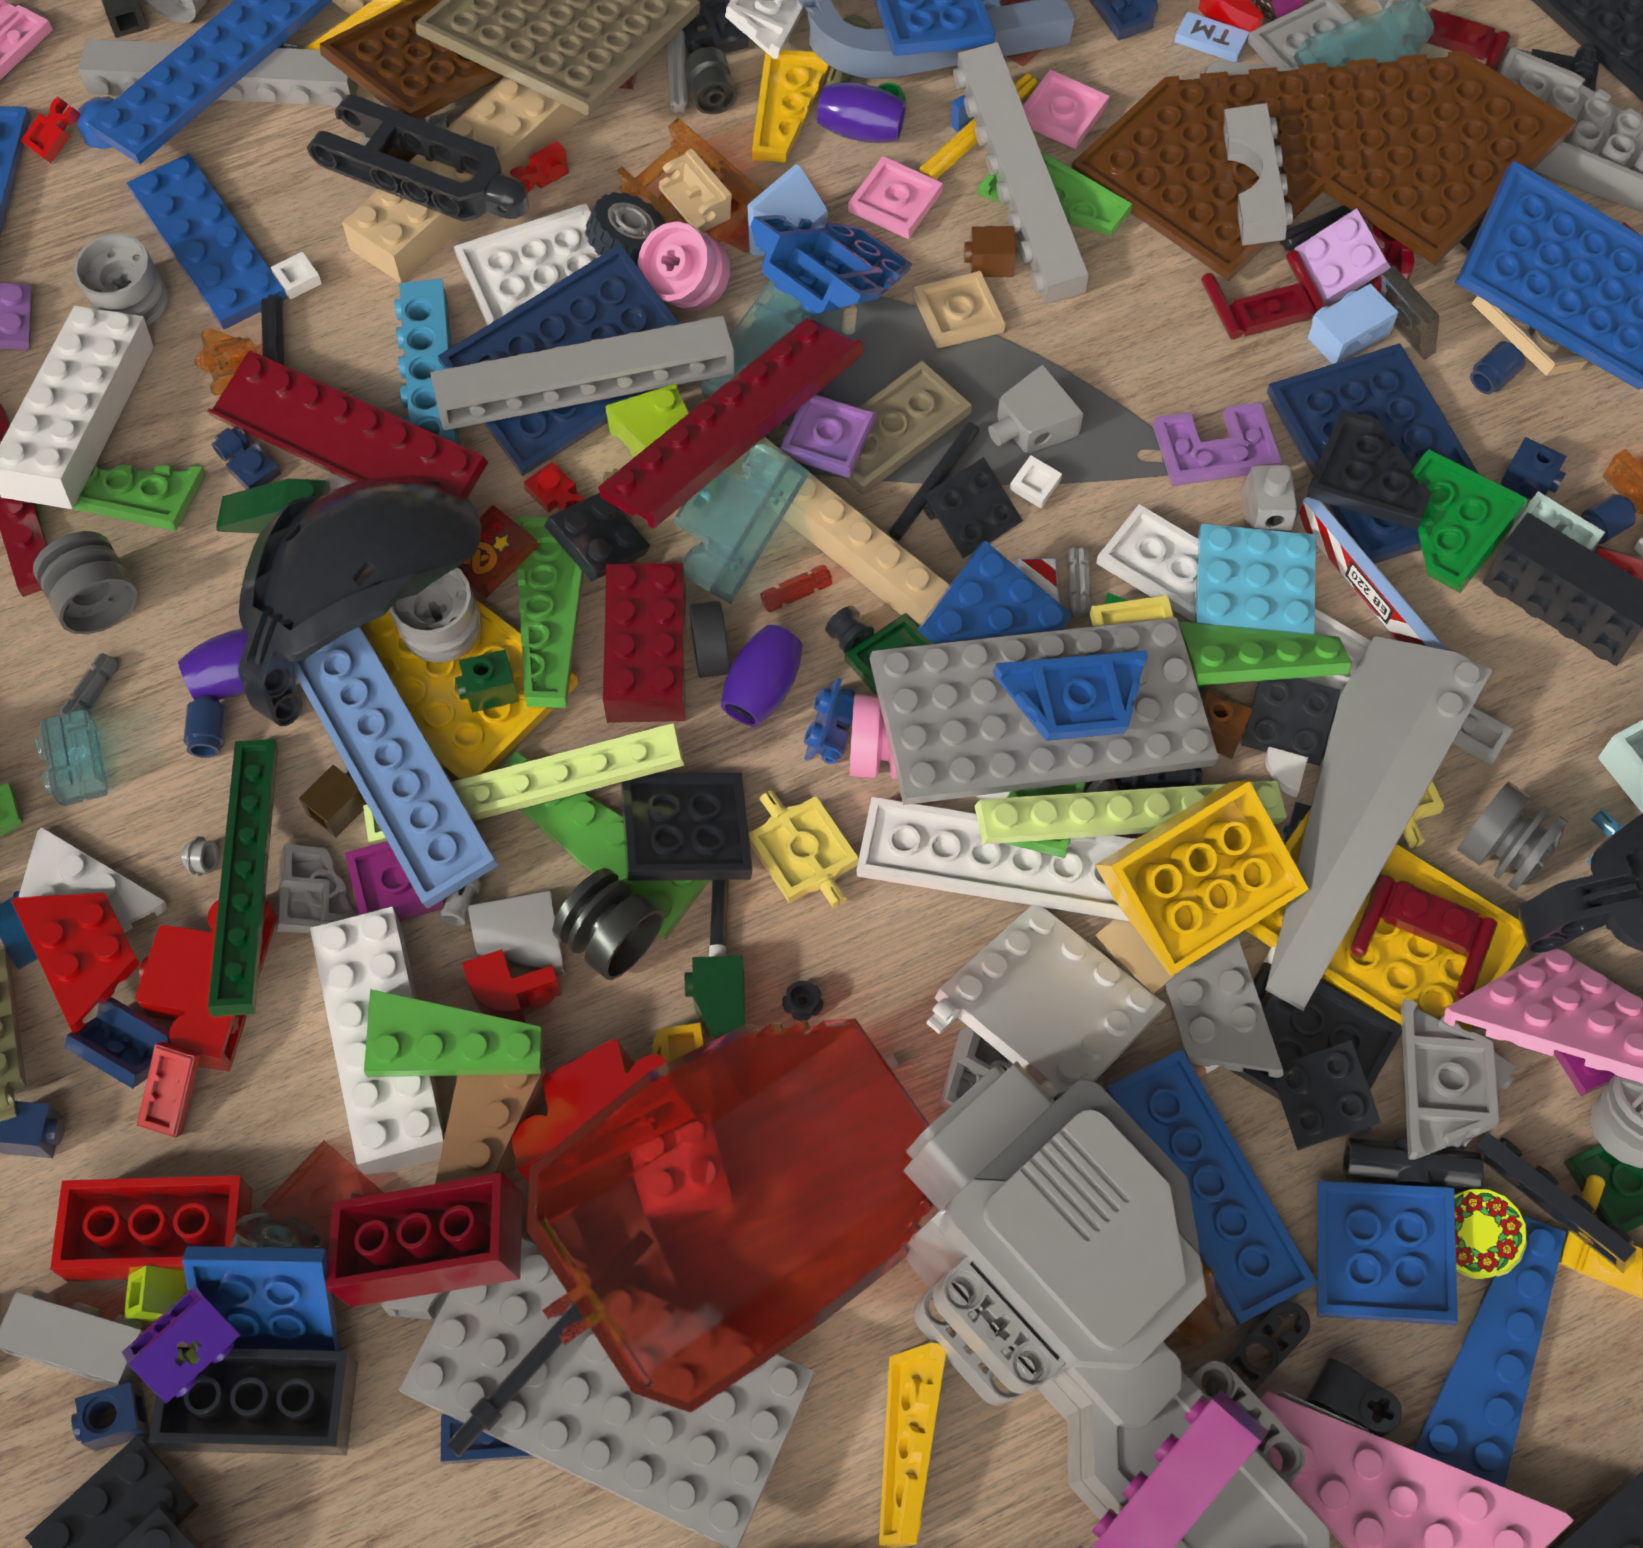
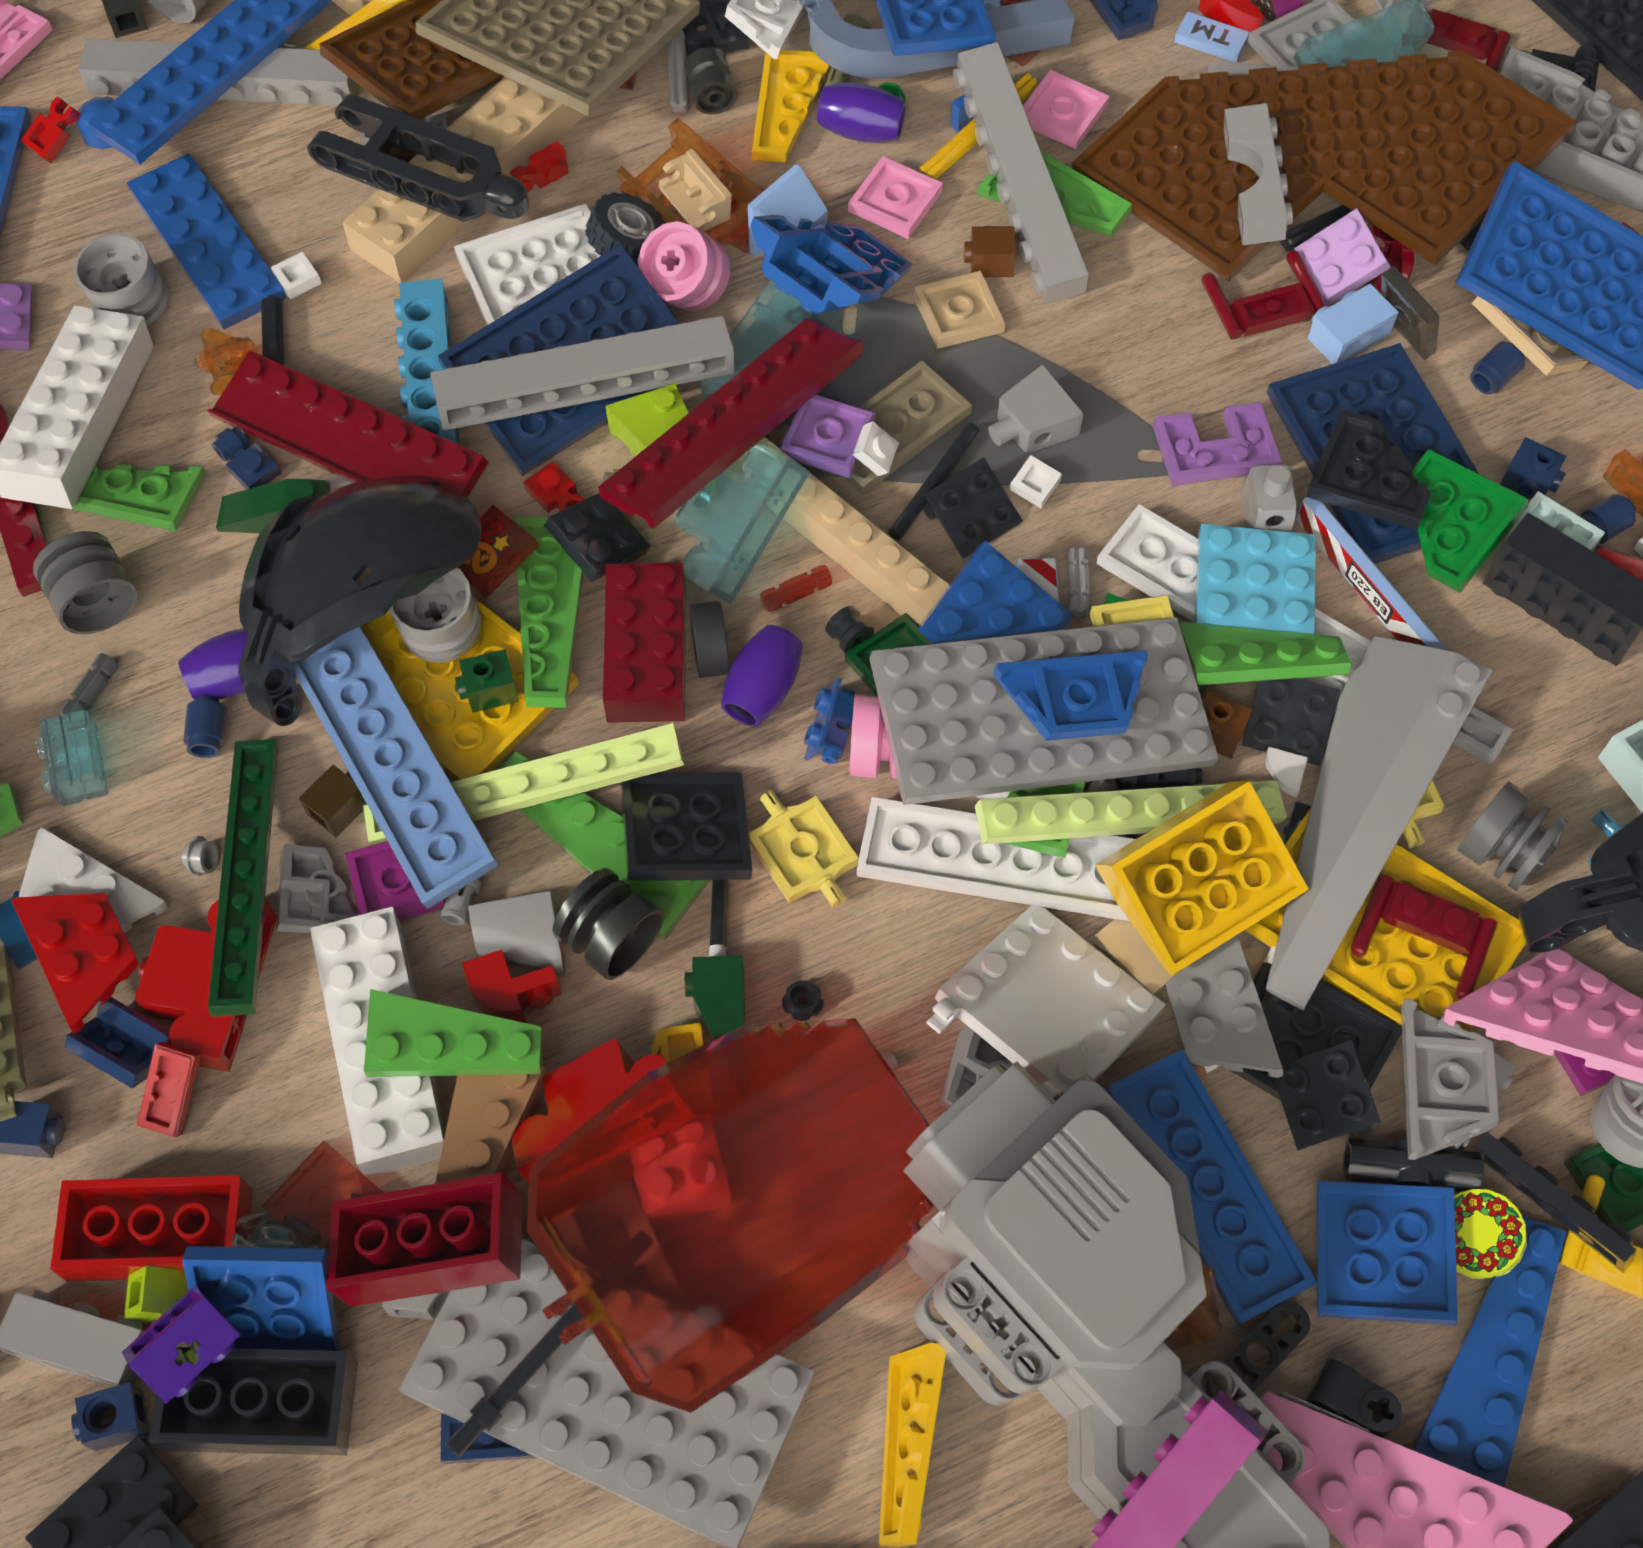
none -> white plate [853,421,899,476]

